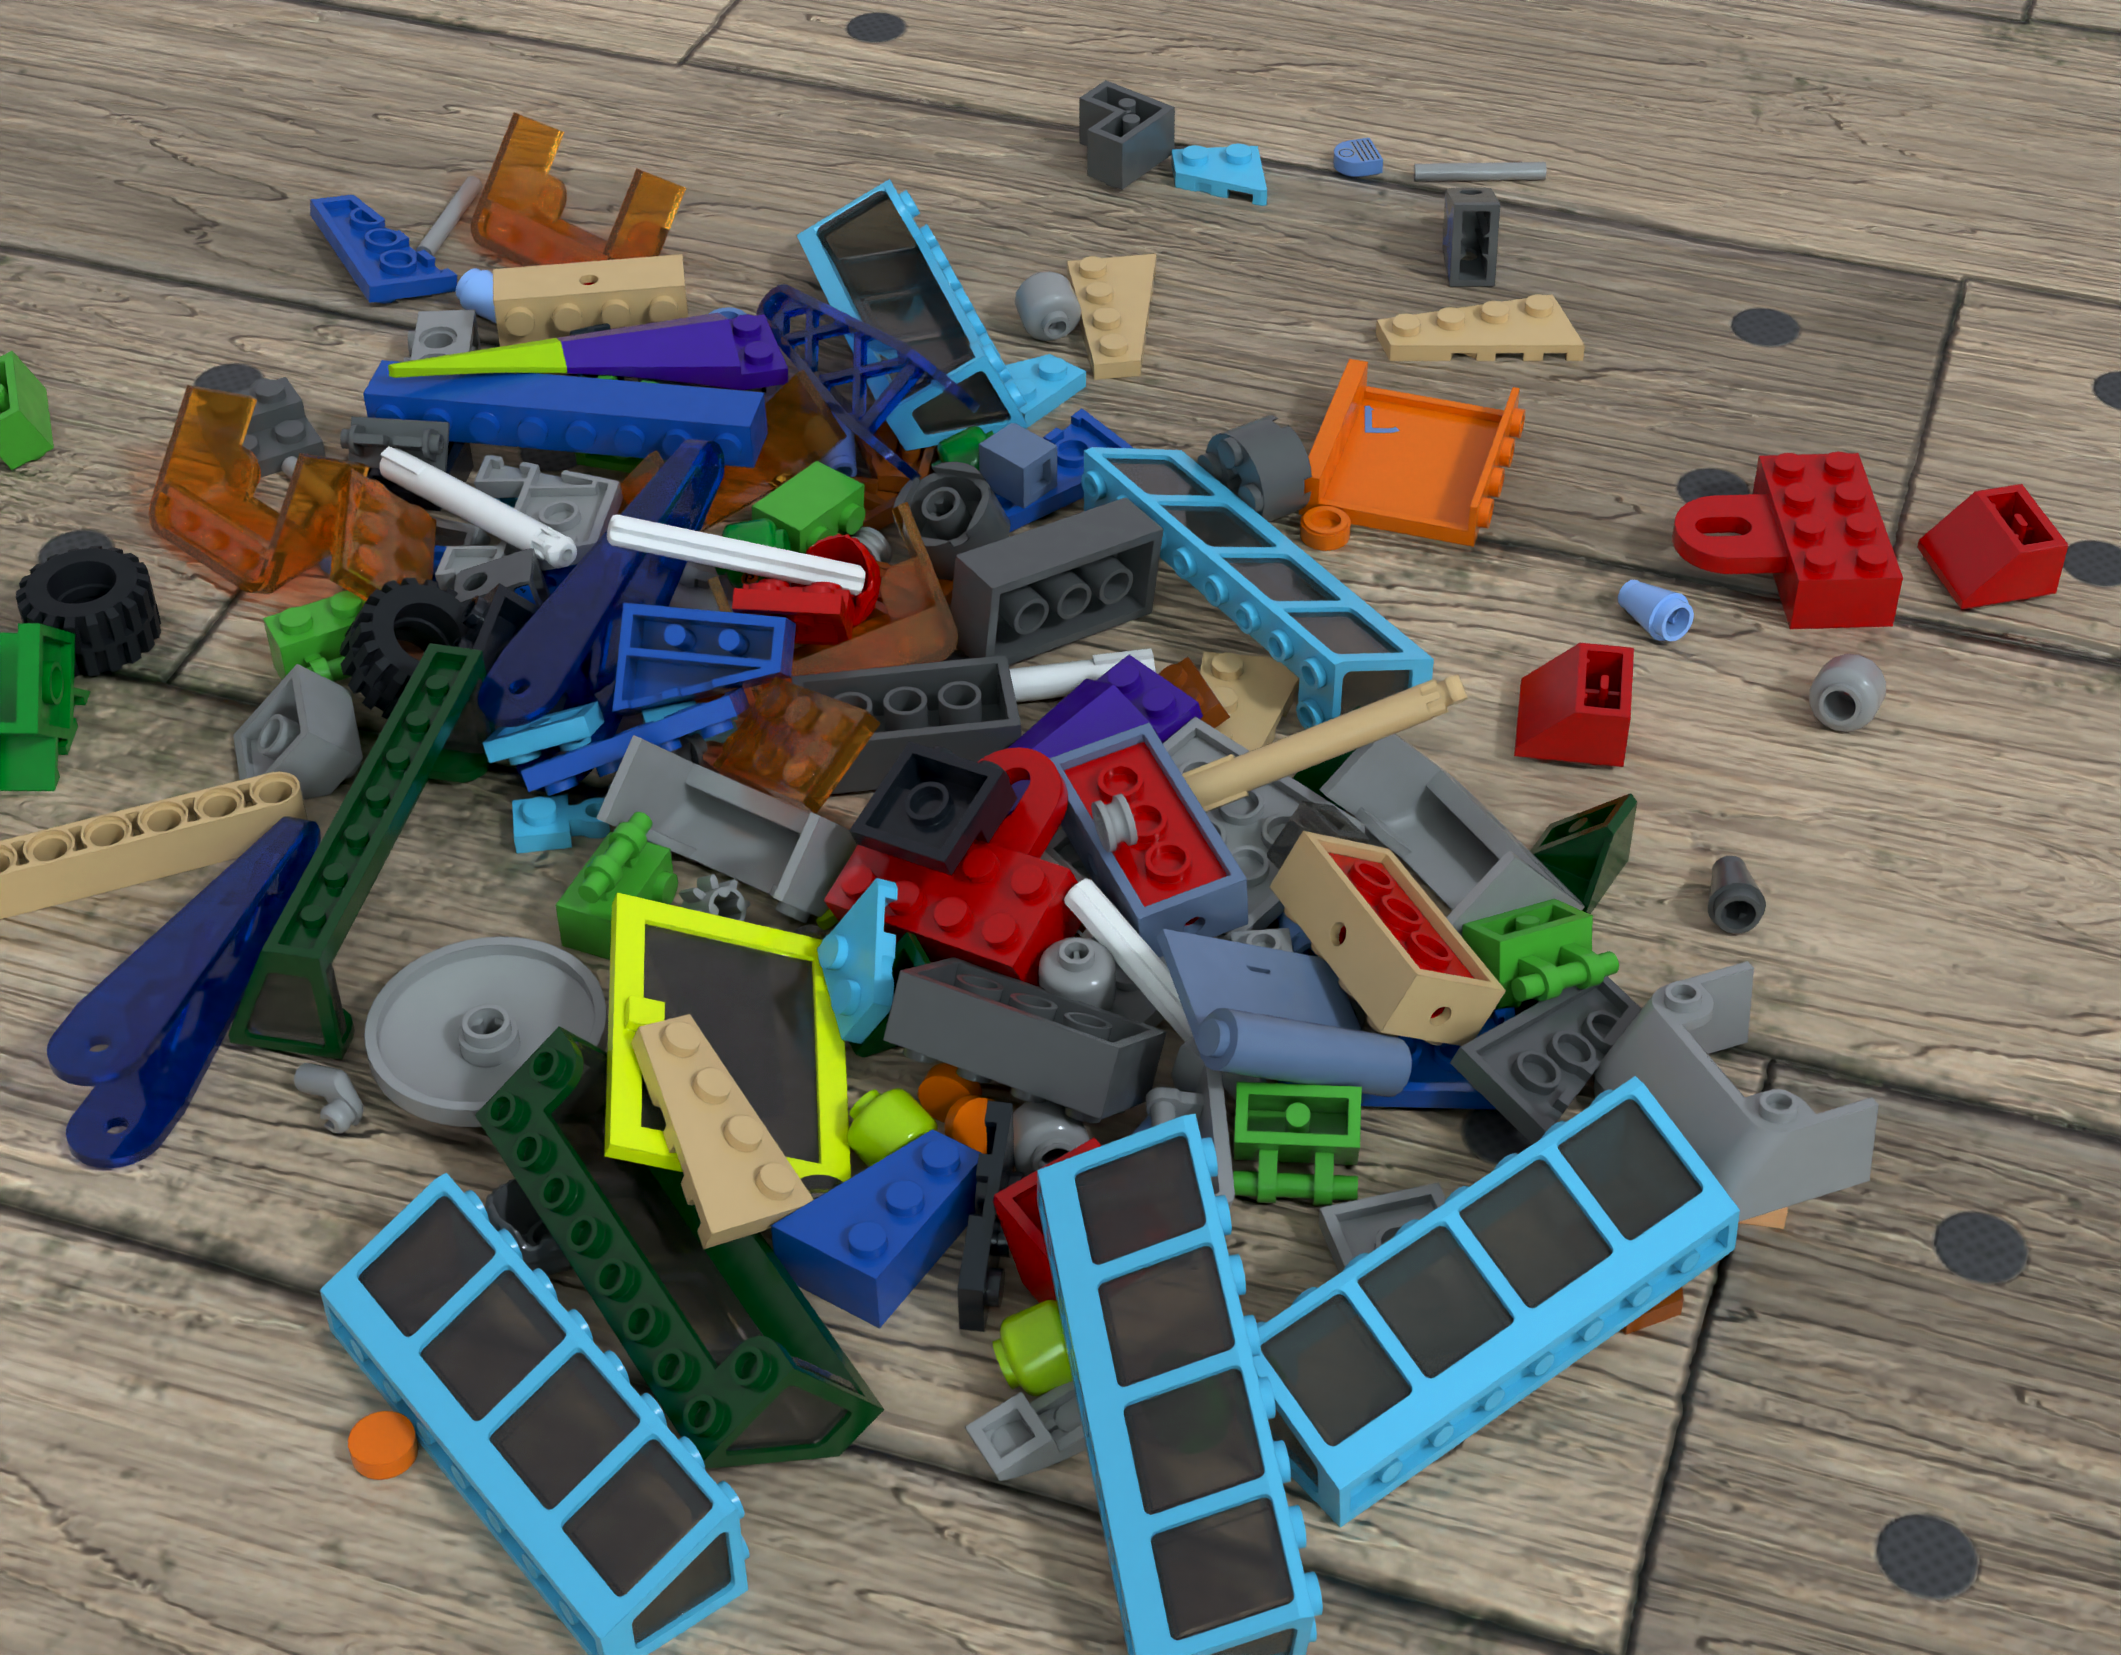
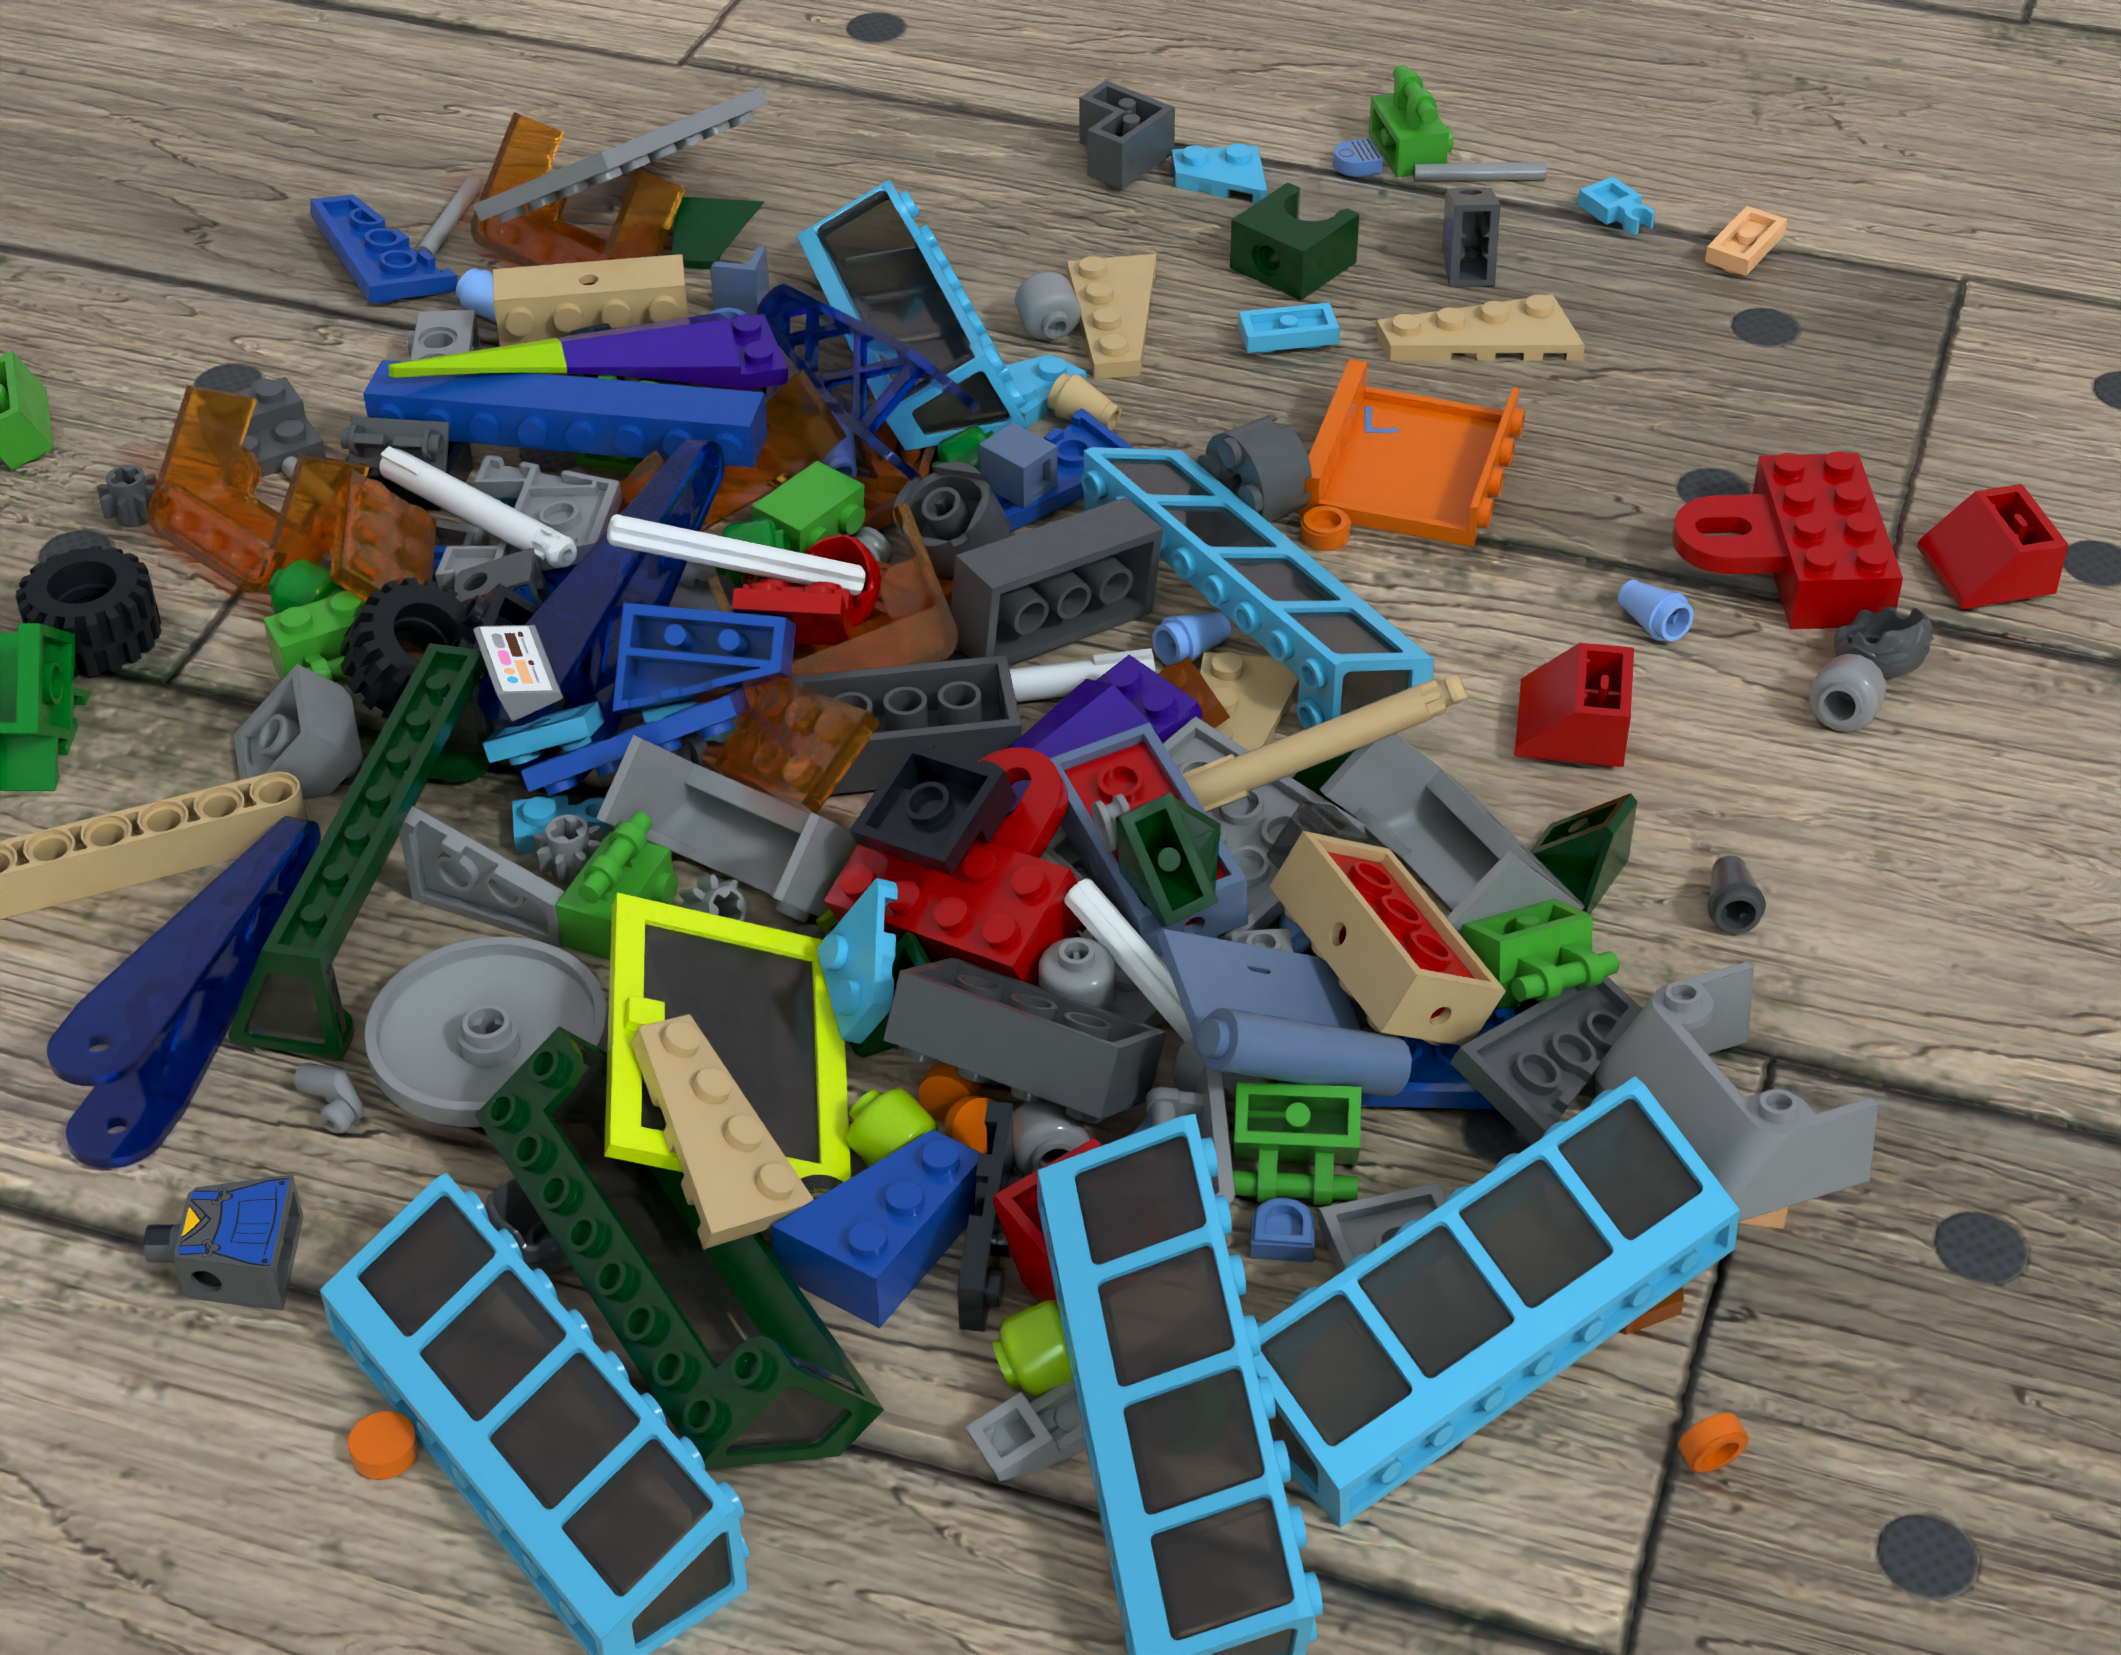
none -> dark grey gear [97,465,163,527]
none -> torso [144,1175,304,1310]
none -> green head [268,558,346,614]
none -> light grey wing [399,806,565,947]
none -> light grey plate [473,87,768,223]
none -> slope [473,625,563,722]
none -> light grey gear [534,814,602,884]
none -> dark green slope [671,196,764,269]
none -> sand blue panel [710,246,770,316]
none -> tan cone [1047,373,1122,431]
none -> dark green slope [1116,792,1221,927]
none -> light blue cone [1152,611,1231,665]
none -> dark green piece [1230,183,1360,301]
none -> medium azure plate [1238,302,1340,354]
none -> medium blue tile [1250,1198,1315,1262]
none -> bright green brick [1369,65,1453,178]
none -> medium azure plate [1577,176,1655,235]
none -> orange tile [1677,1412,1749,1473]
none -> light nougat plate [1705,206,1788,276]
none -> dark grey hair [1834,606,1934,678]

